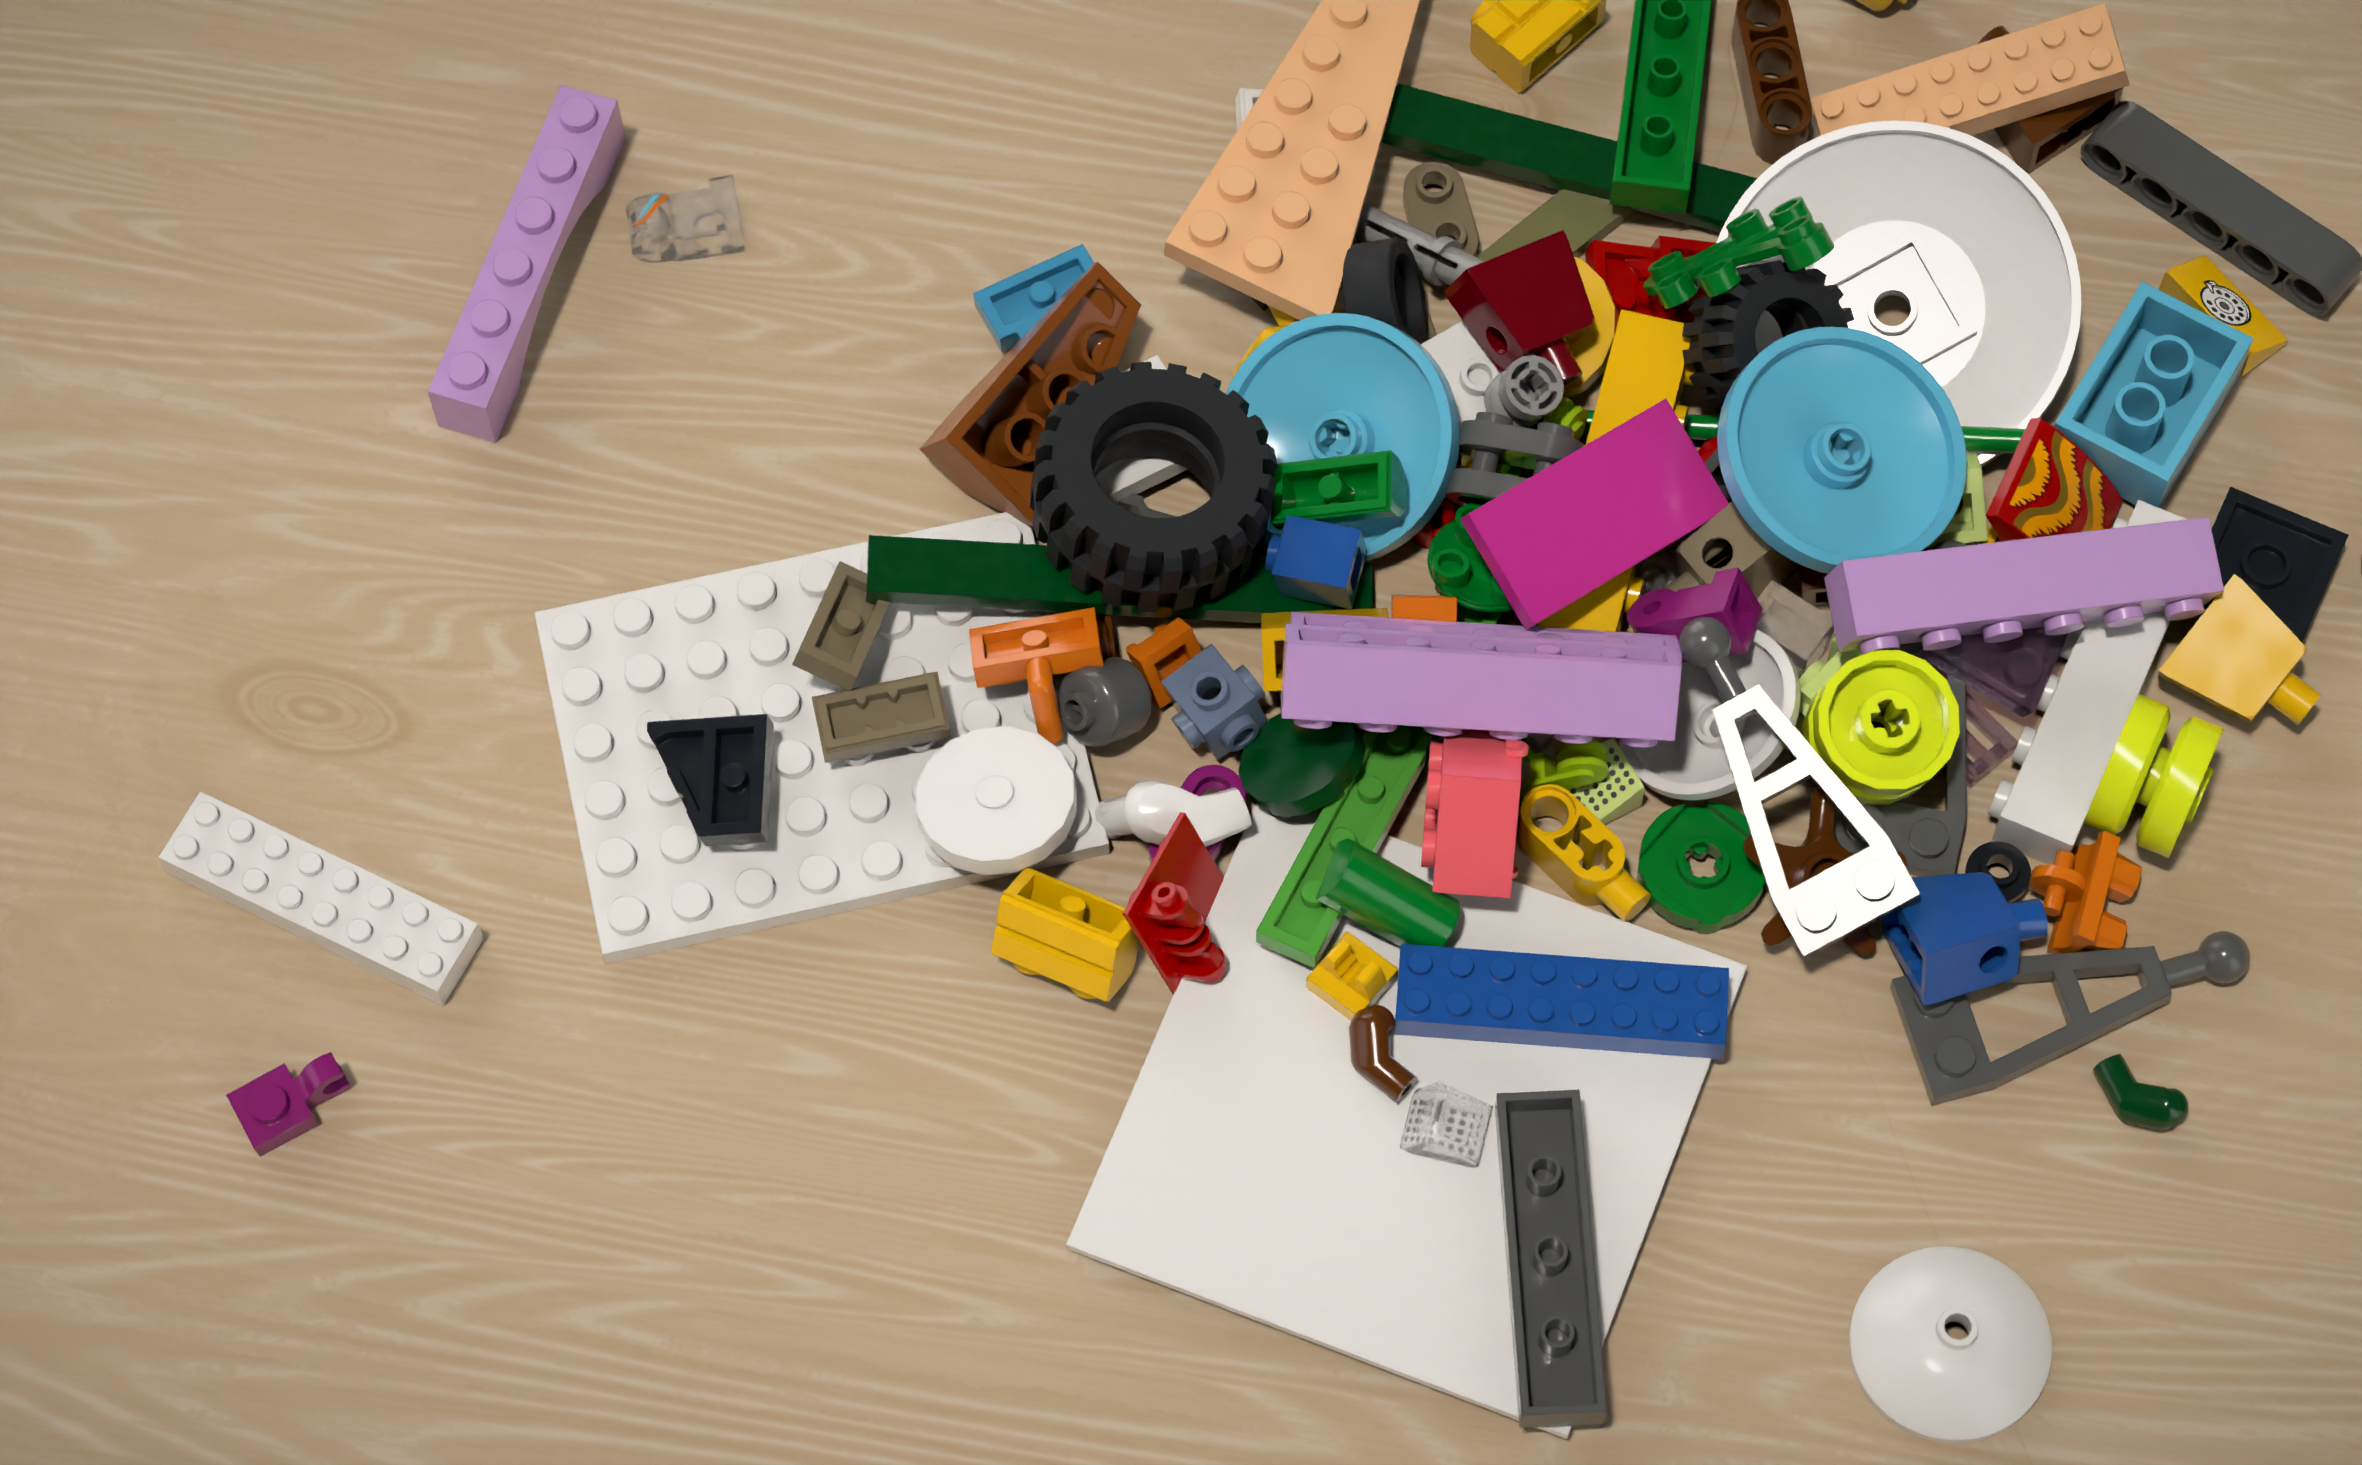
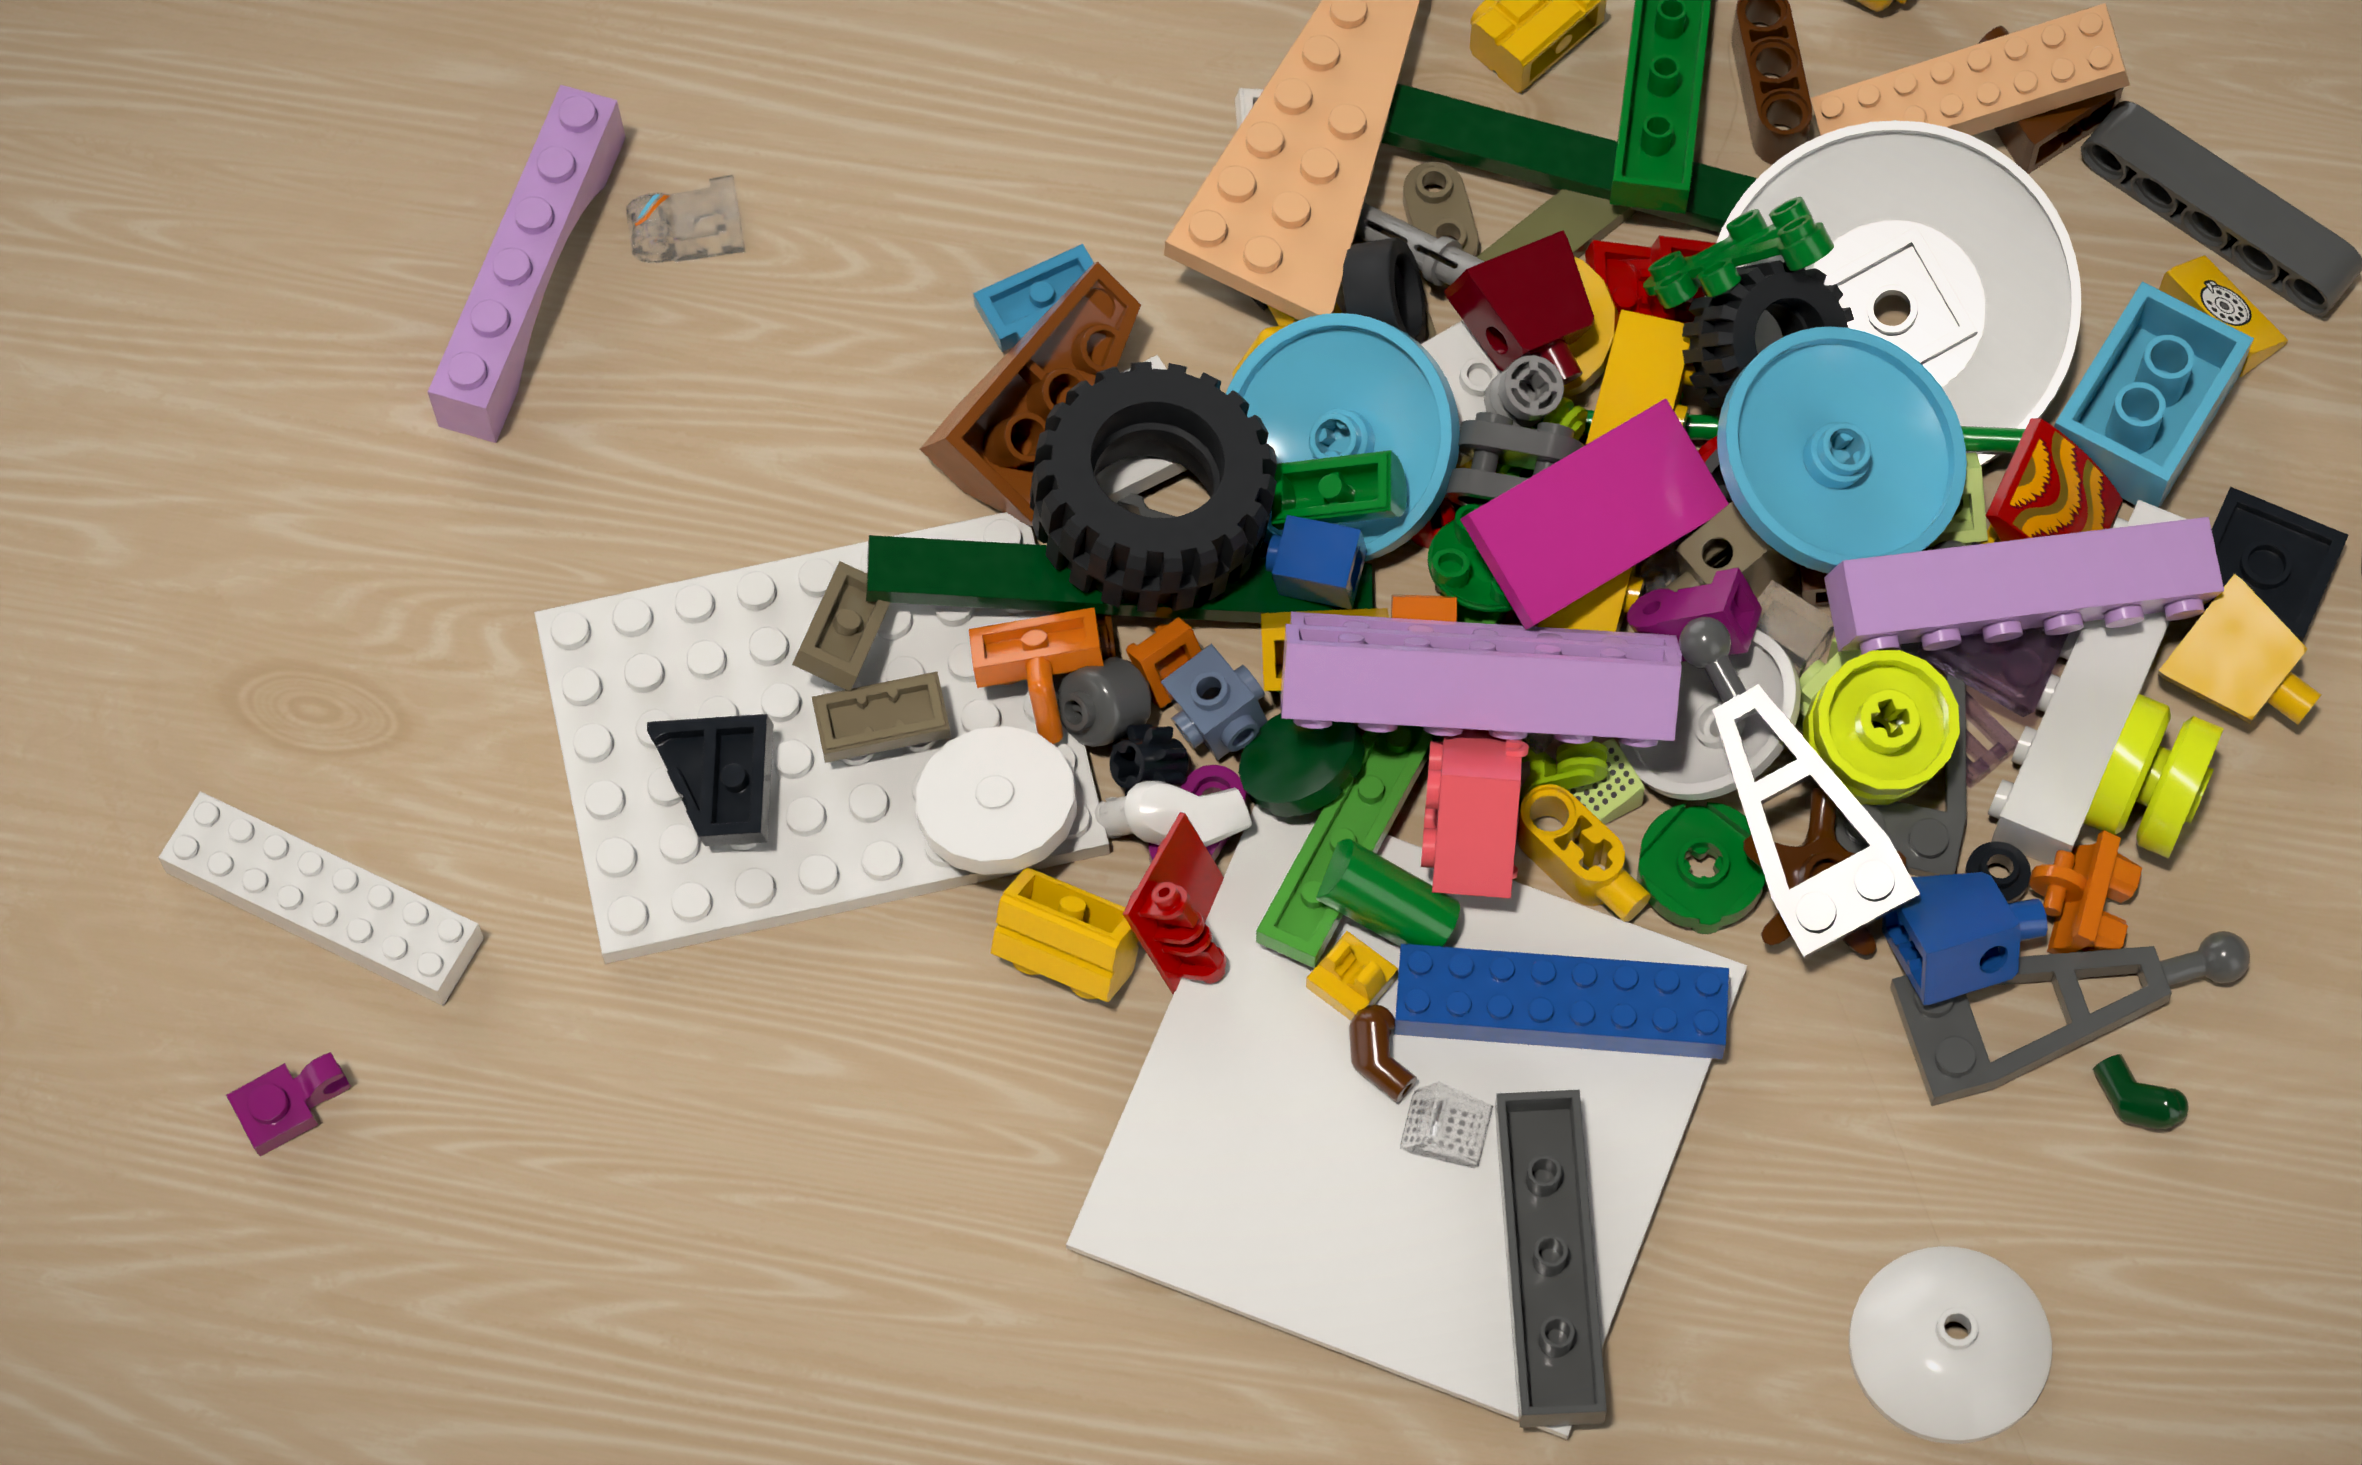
none -> black gear [1109,724,1188,796]

